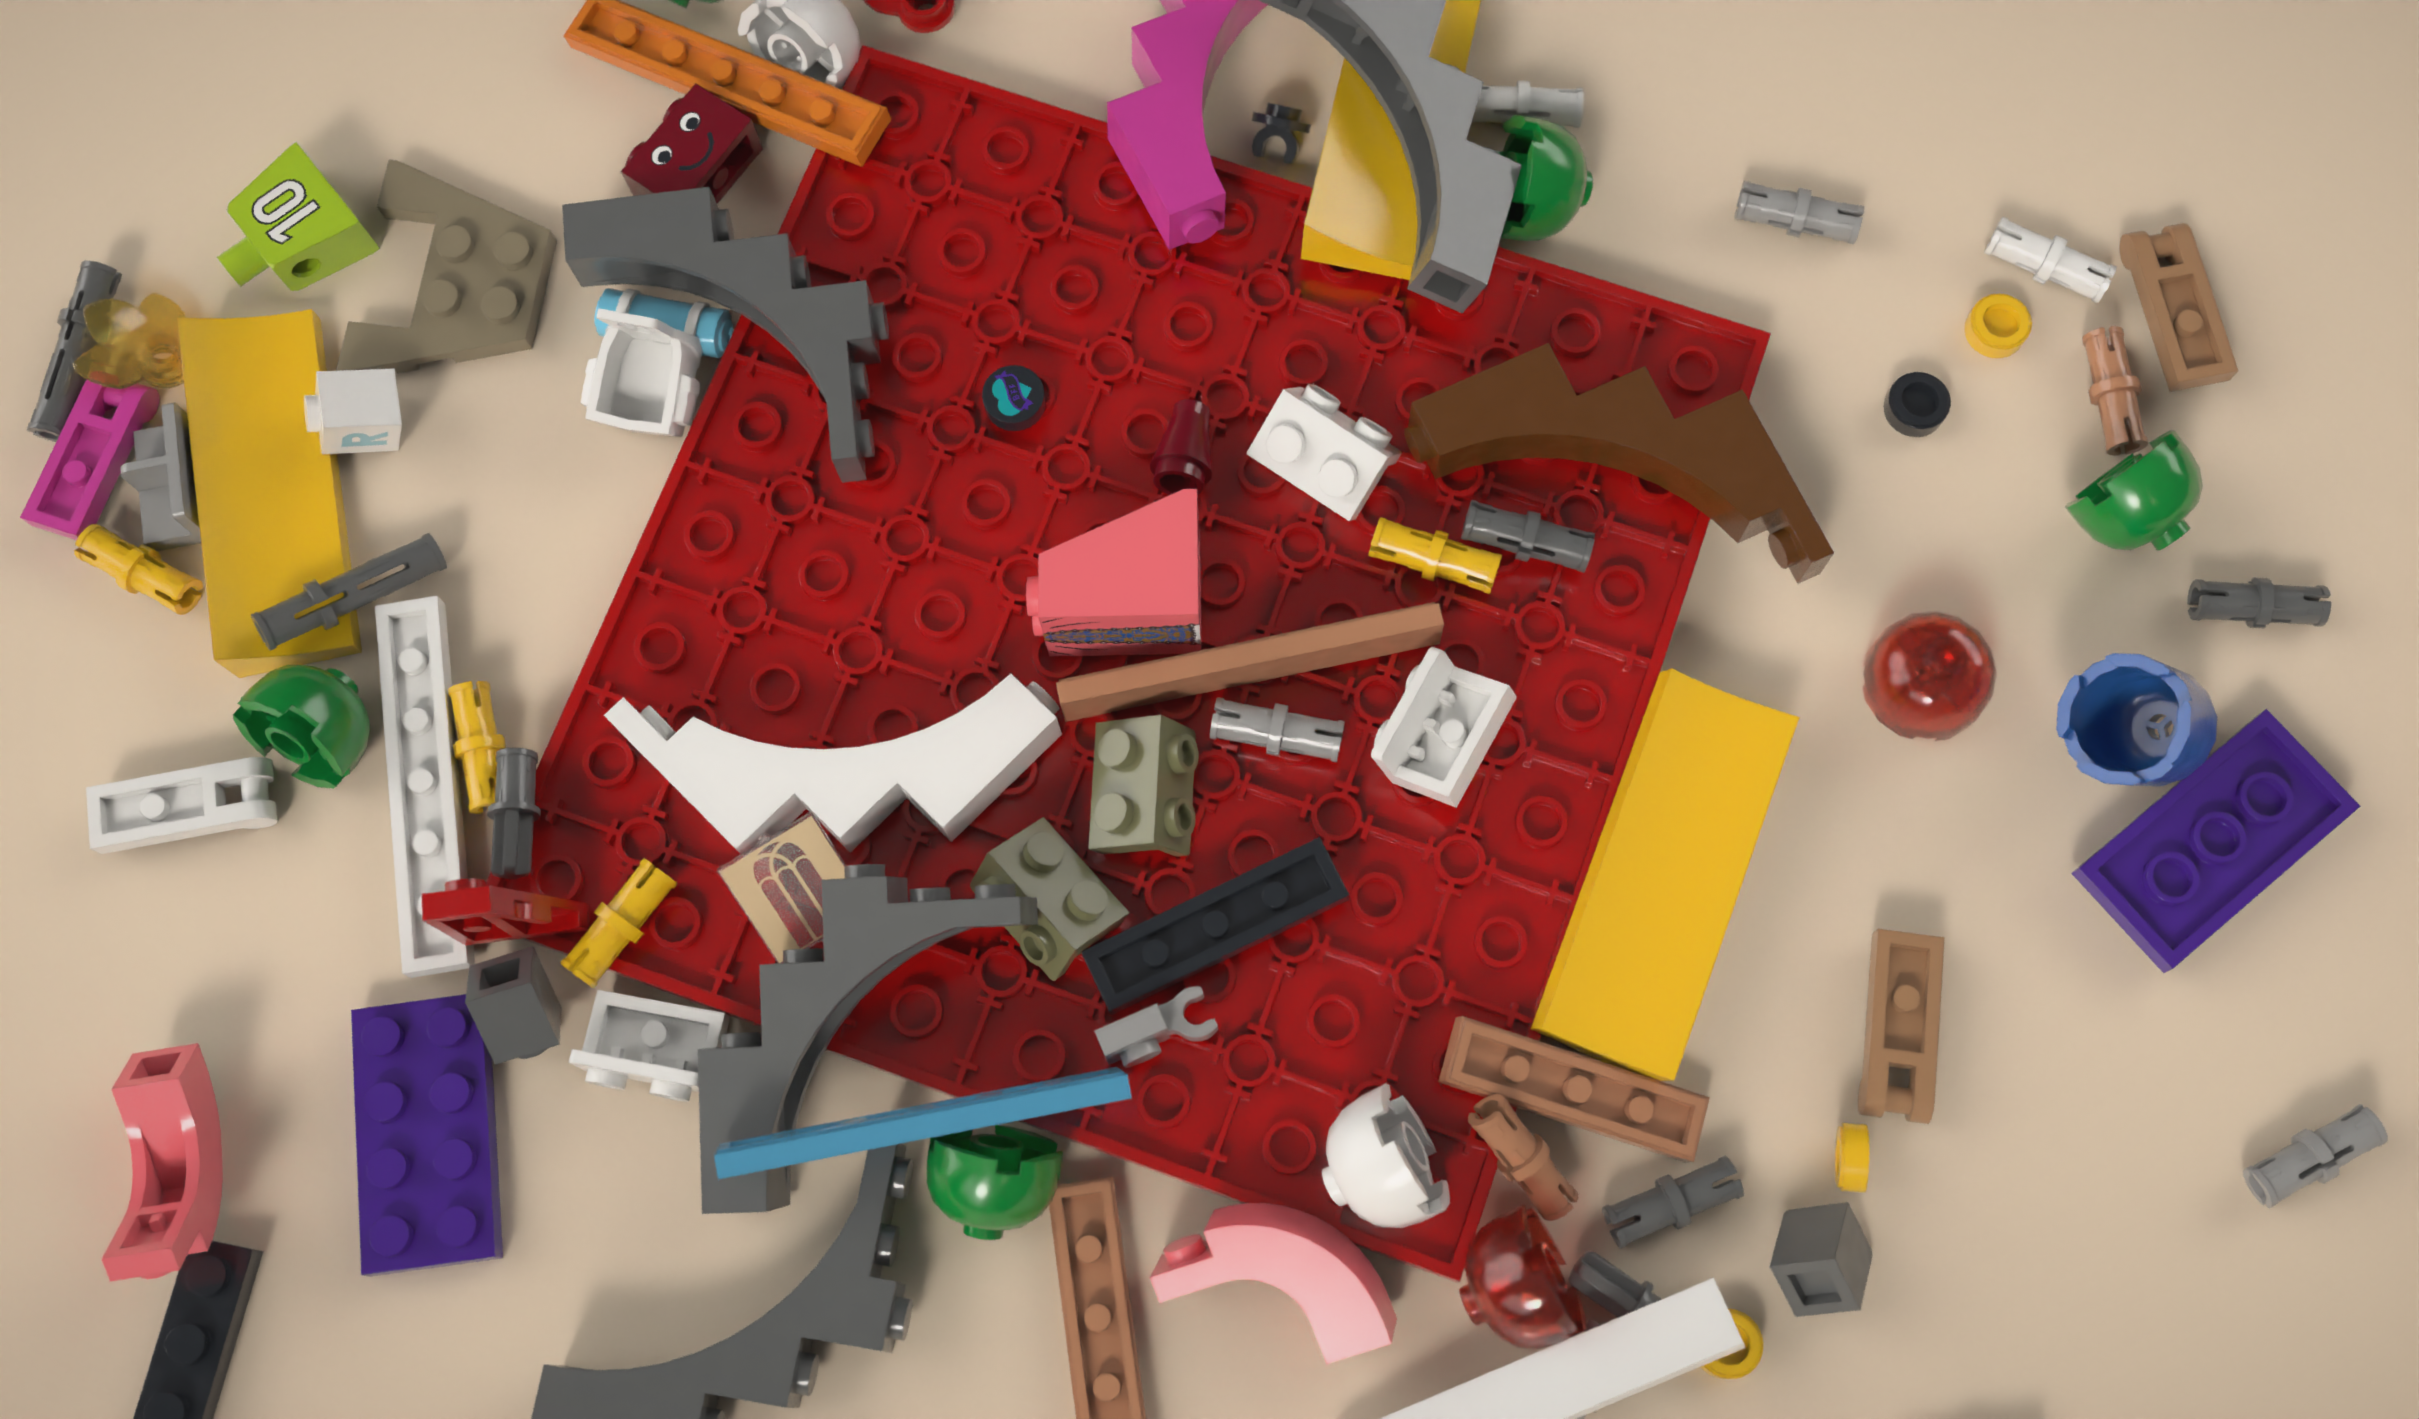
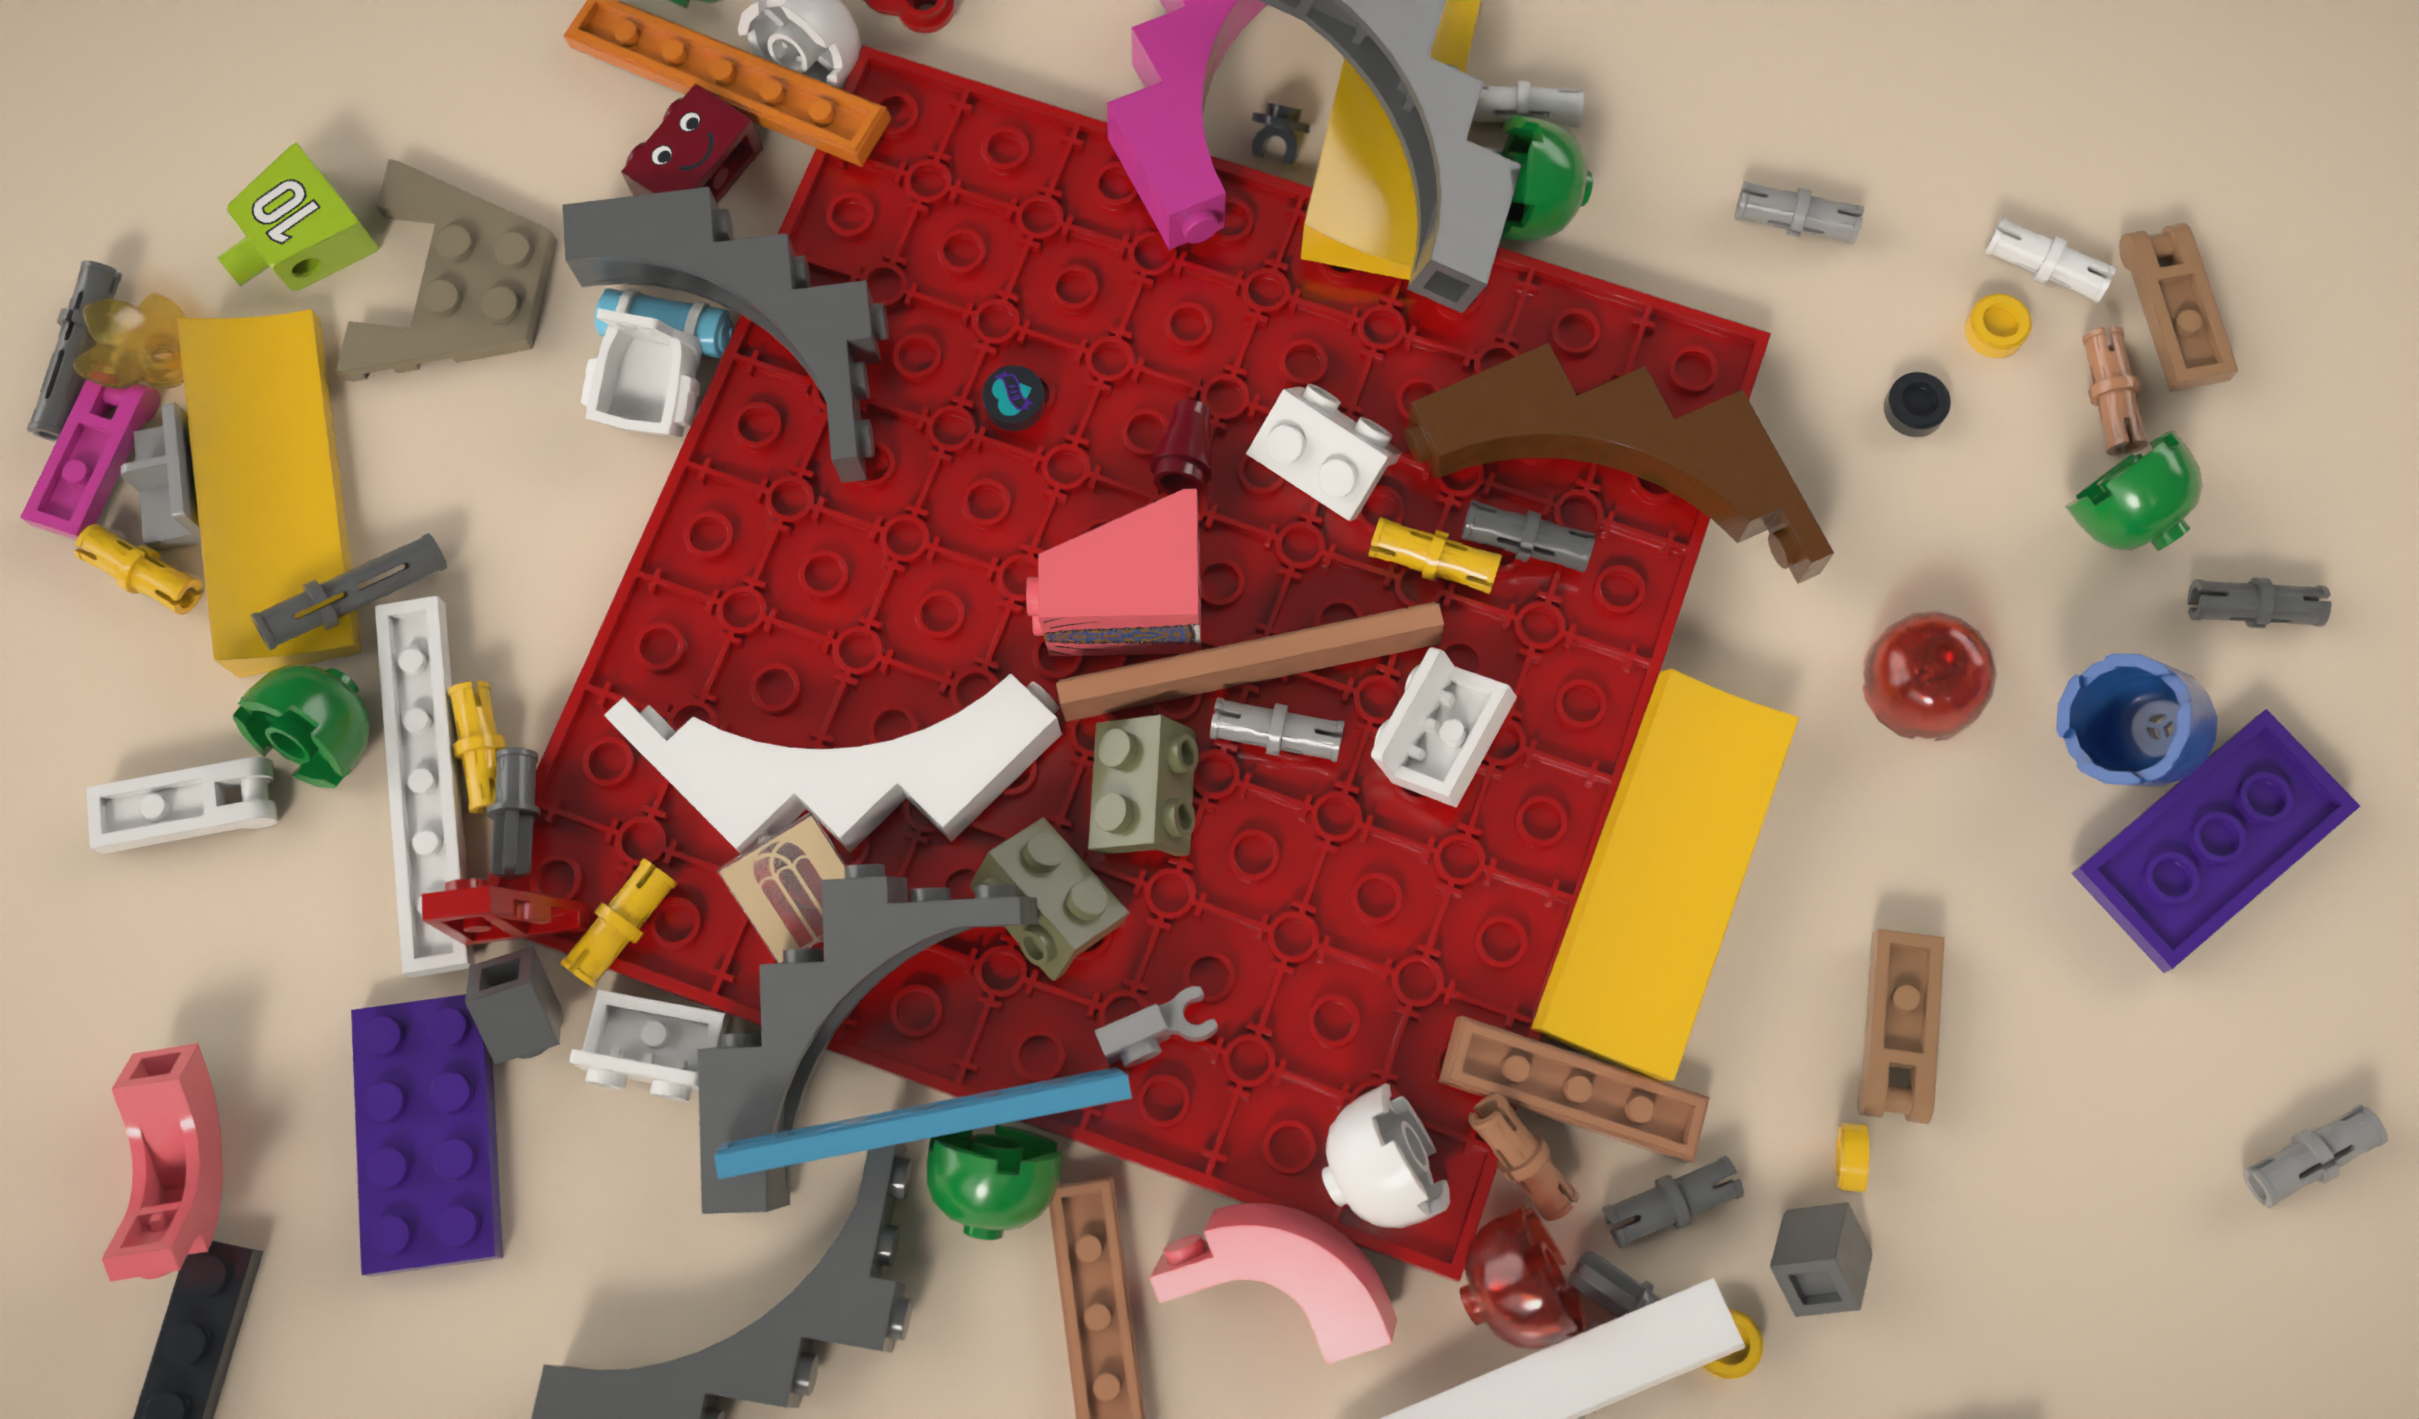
white brick [304,369,402,454] -> none
black plate [1081,837,1349,1015] -> none

